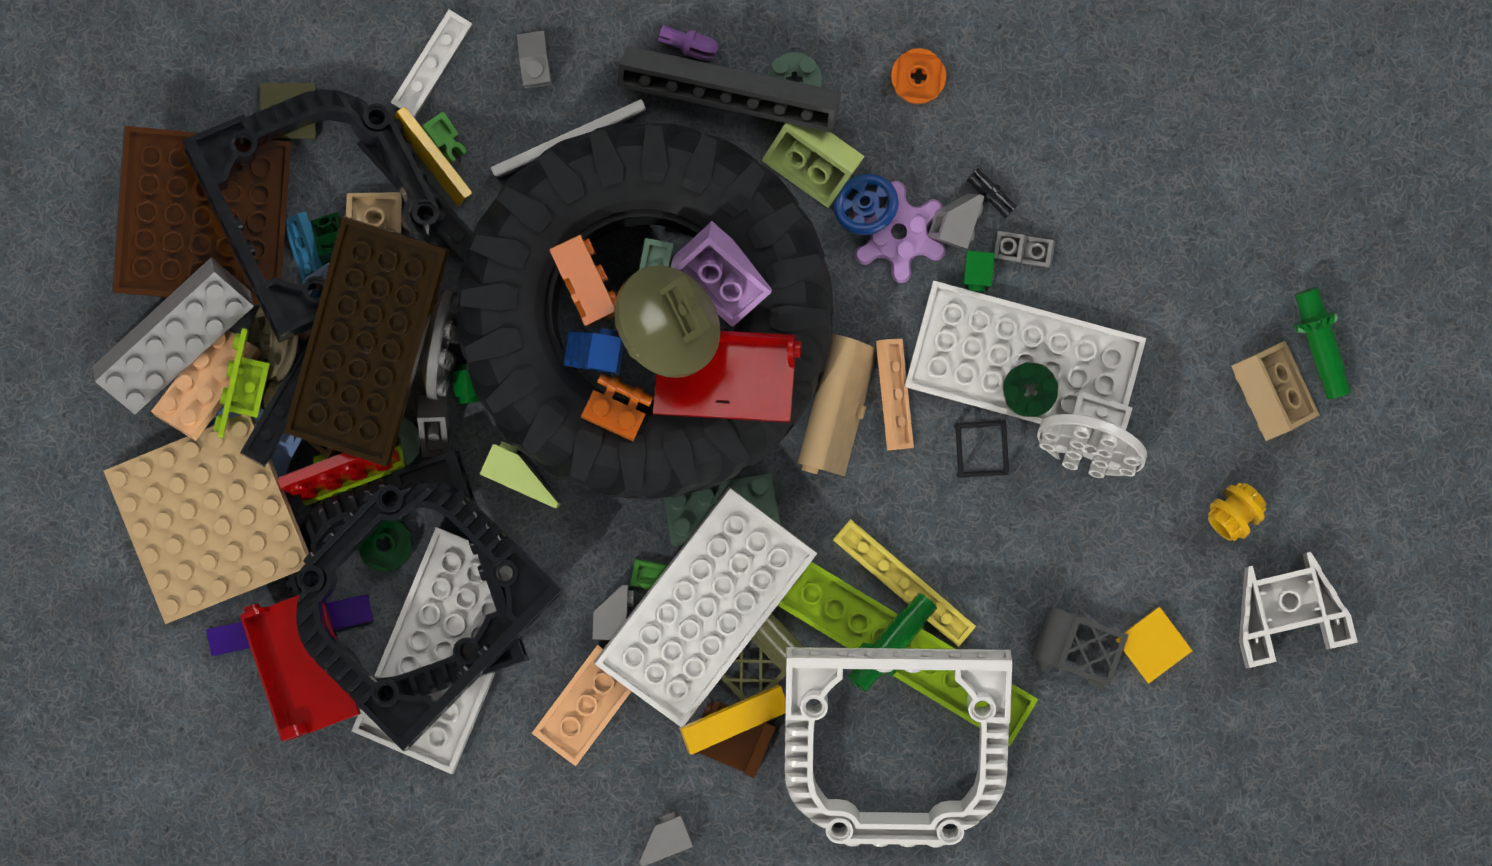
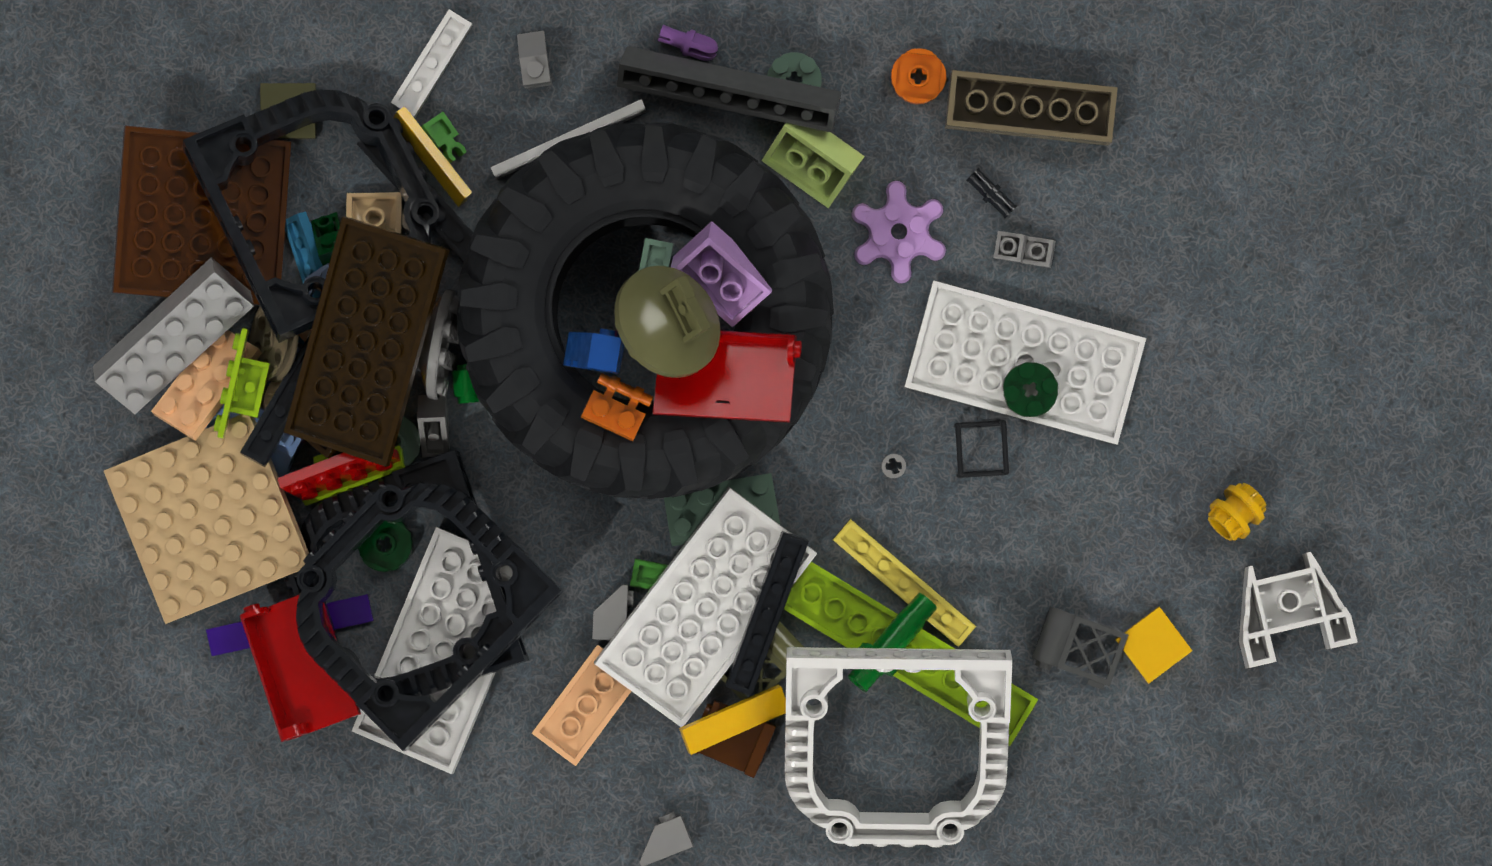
yellowish green slope [480,441,561,508] -> none
orange wedge [549,235,616,329] -> none
tan door [797,334,877,476] -> none
blue plate [834,174,899,235] -> none
light nougat plate [876,338,914,451] -> none
light grey slope [928,194,984,249] -> none
green brick [962,251,995,292] -> none
white bracket [1037,391,1147,478] -> none
tan slope [1231,341,1320,441] -> none
green gear [1294,287,1351,399] -> none
none -> black tile [725,531,809,696]
none -> light grey bush [881,454,906,478]
none -> dark tan brick [945,70,1118,146]

